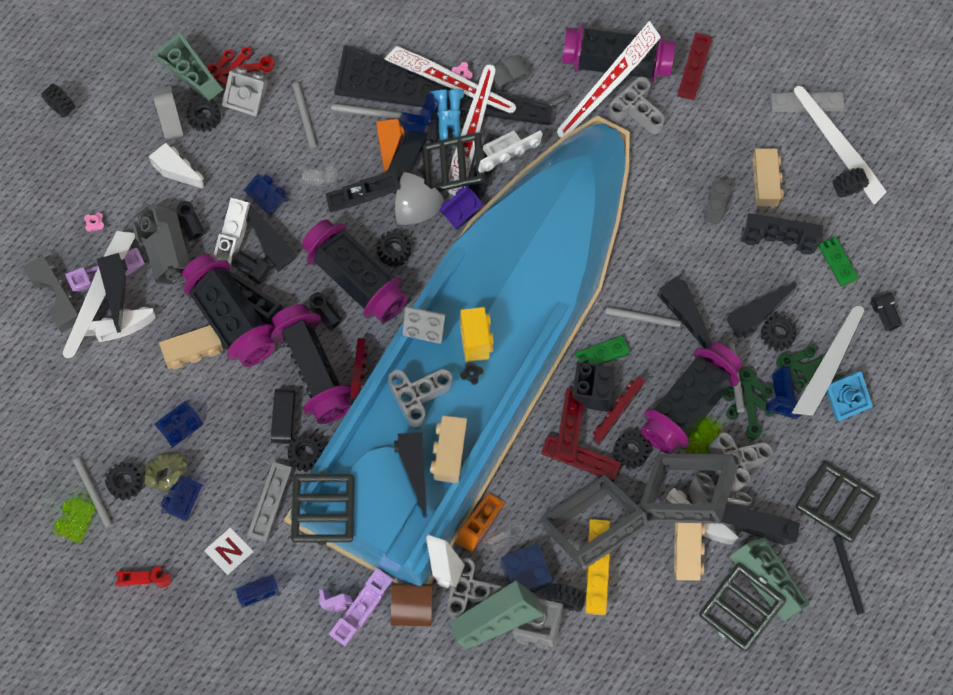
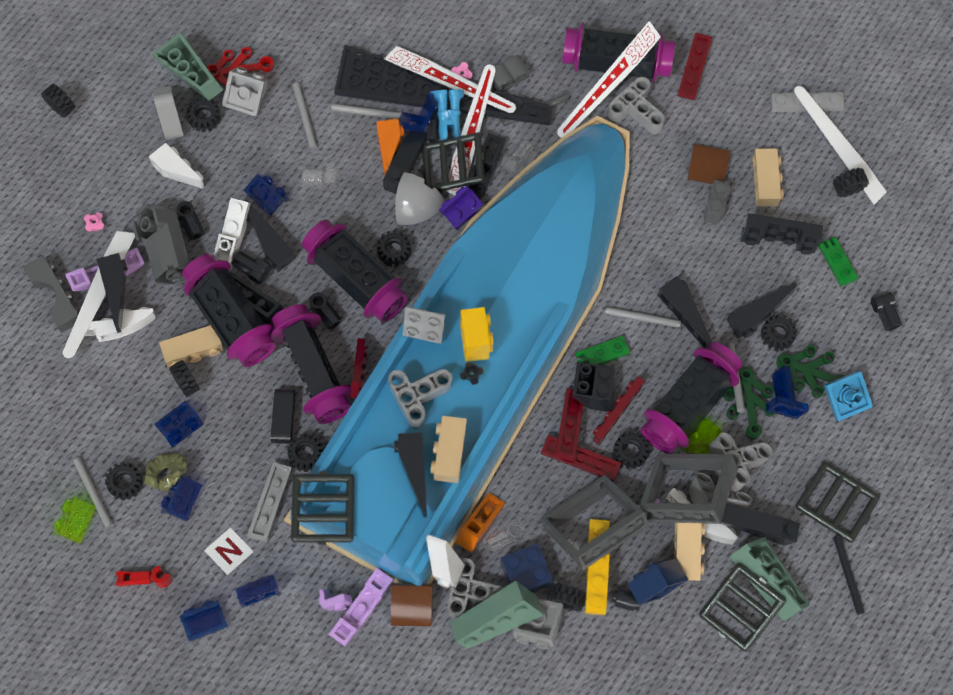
black slope [325,171,400,213] -> none
white bracket [478,131,543,173] -> none
white sticker [792,306,864,415] -> none
none -> black tyre [169,360,200,397]
none -> clear blue bracket [179,600,228,642]
none -> black brick [611,587,640,611]
none -> dark blue brick [628,558,689,605]
none -> reddish brown slope [687,144,730,184]

